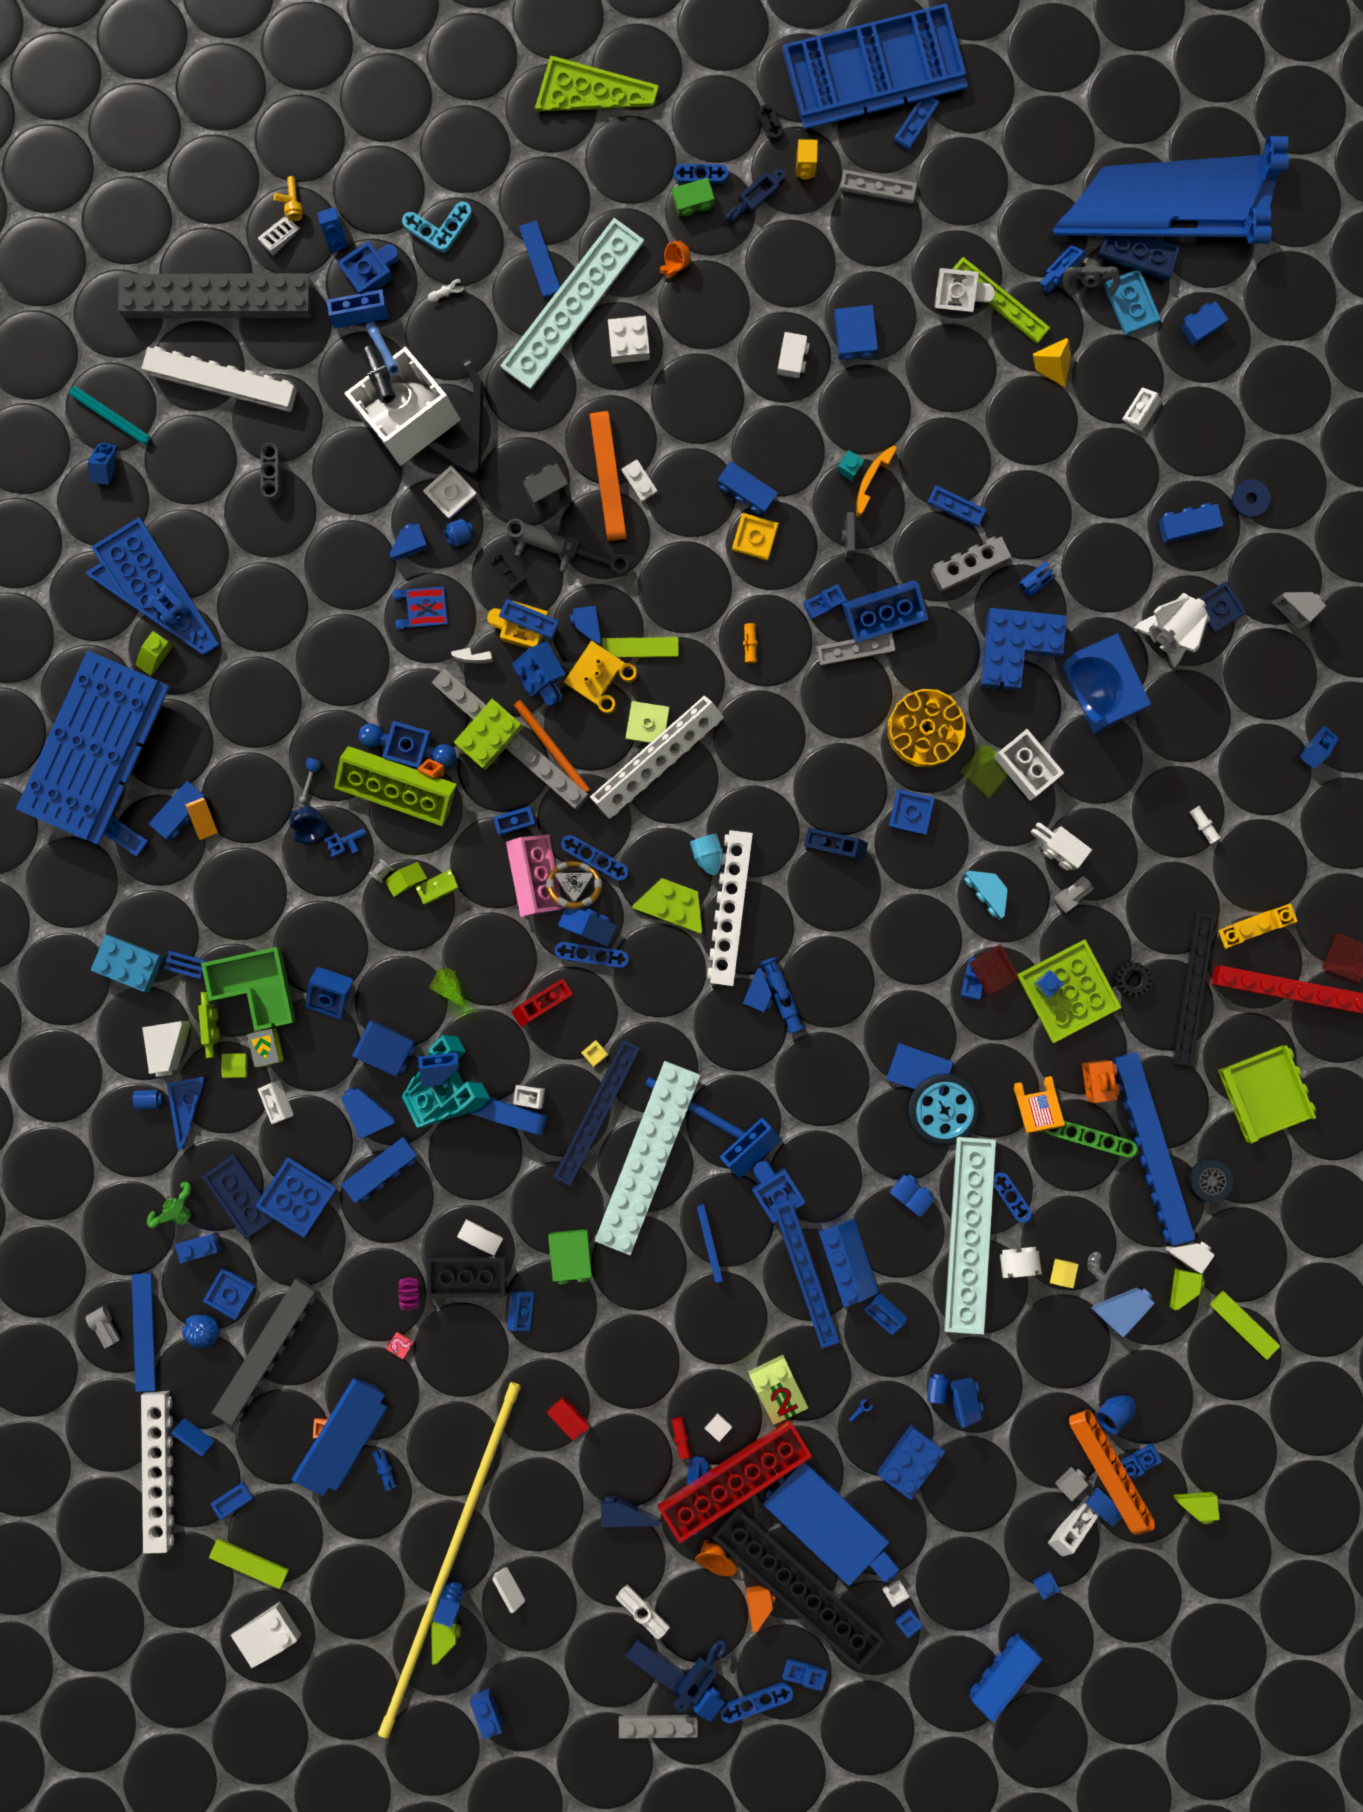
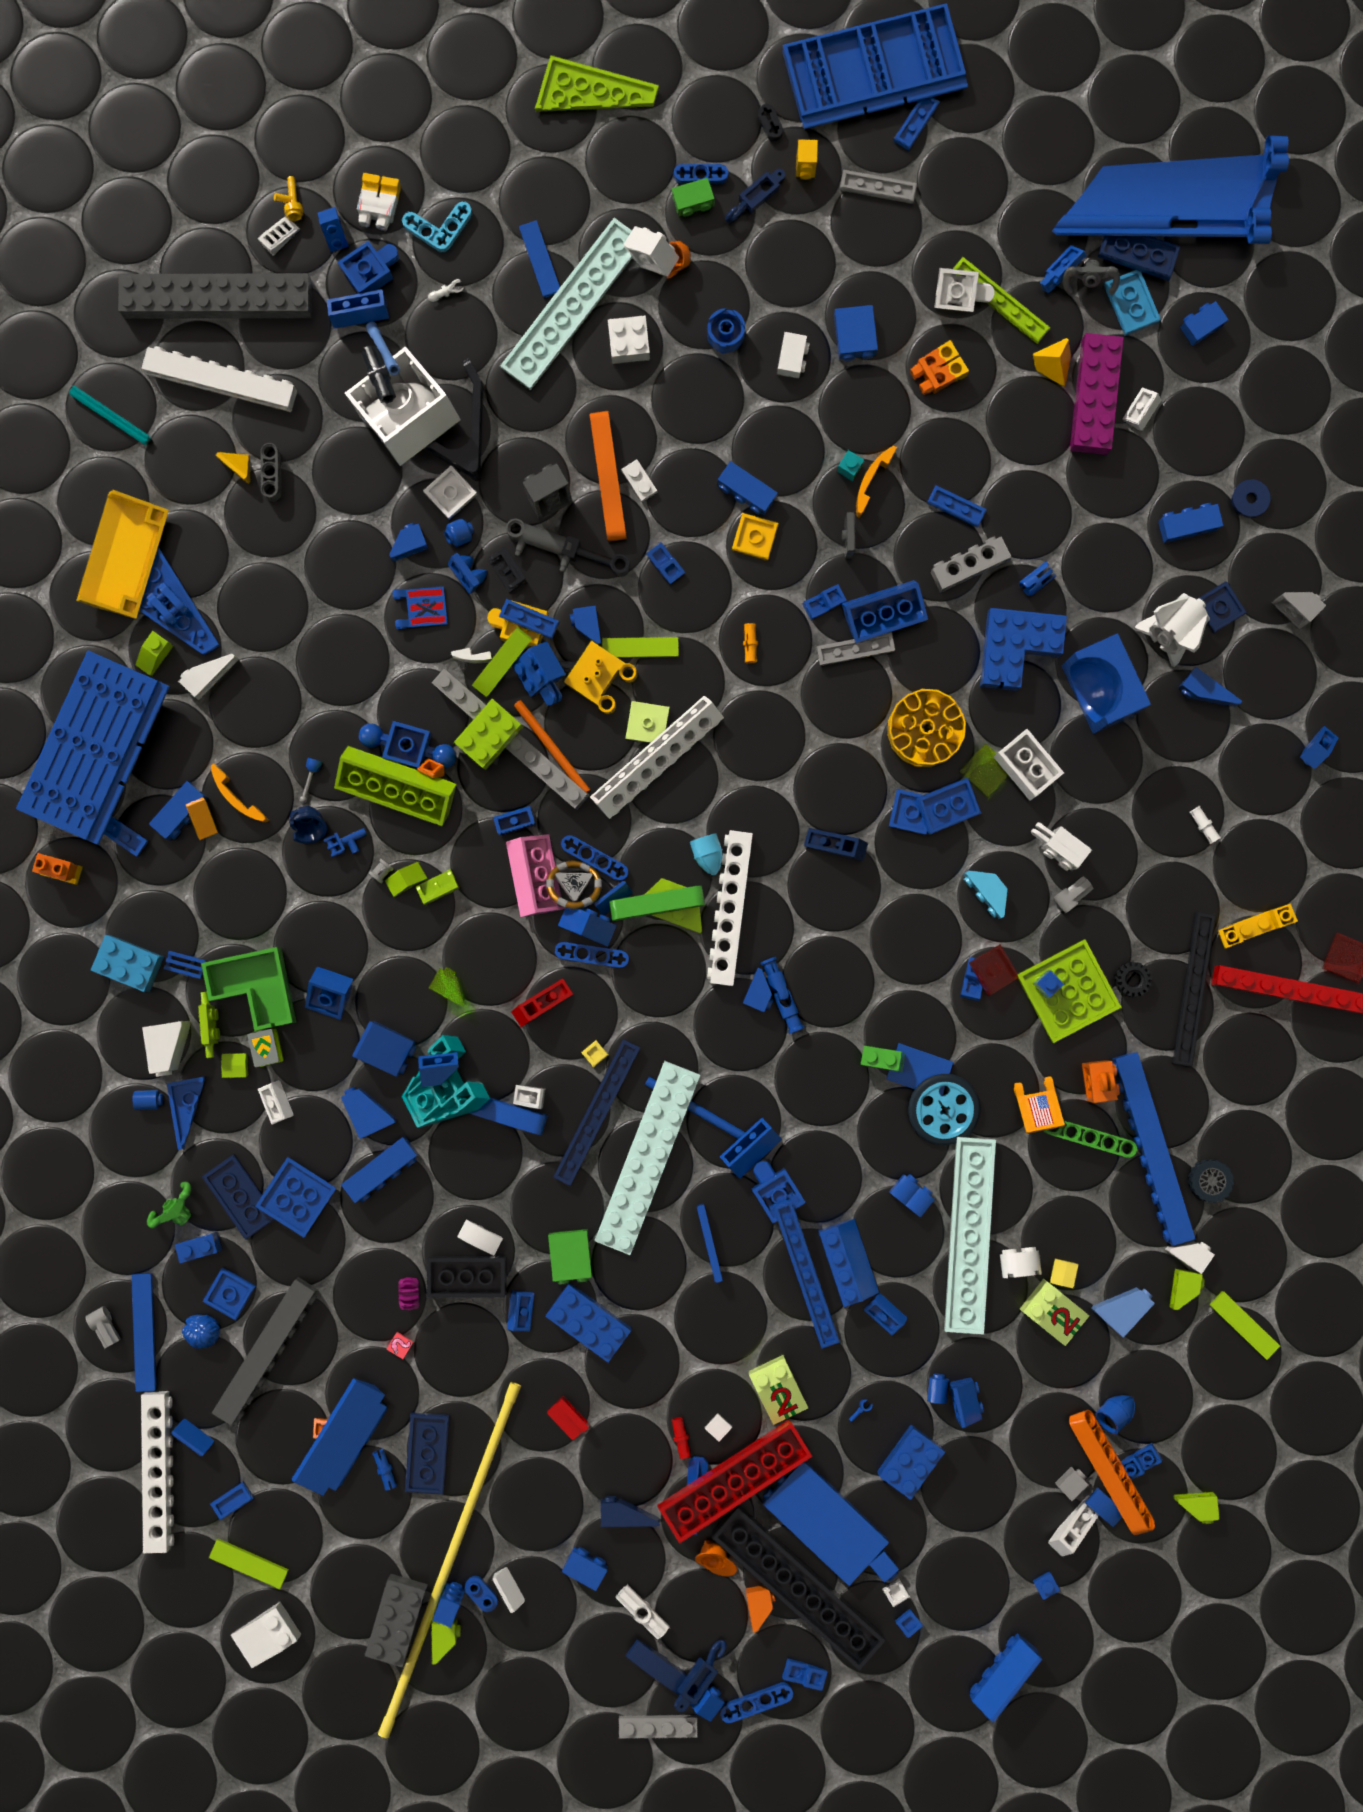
blue slope [87,443,117,485] -> none
blue brick [470,1688,504,1740] -> none
blue beam [993,1172,1032,1222] -> none
clear arm [1087,1252,1106,1282] -> none
lime panel [1218,1045,1316,1143] -> none
none -> orange hips [32,853,83,885]
none -> yellow slope [76,490,169,619]
none -> white slope [178,654,239,700]
none -> light orange slope [211,763,269,823]
none -> yellow slope [216,452,251,484]
none -> white hips [357,173,401,231]
none -> dark grey brick [365,1574,428,1667]
none -> dark blue tile [405,1412,450,1495]
none -> blue tile [448,553,487,595]
none -> blue plate [465,1576,498,1612]
none -> lime tile [472,627,532,697]
none -> blue brick [545,1282,632,1362]
none -> blue brick [562,1547,608,1591]
none -> blue slope [594,881,633,916]
none -> bright green beam [609,886,705,921]
none -> white brick [623,227,680,277]
none -> blue slope [646,542,685,584]
none -> blue brick [707,309,745,354]
none -> bright green brick [861,1046,906,1072]
none -> orange hips [910,340,969,395]
none -> blue tile [916,778,981,834]
none -> yellowish green slope [1020,1279,1089,1346]
none -> magenta brick [1070,333,1124,455]
none -> blue slope [1178,667,1242,707]

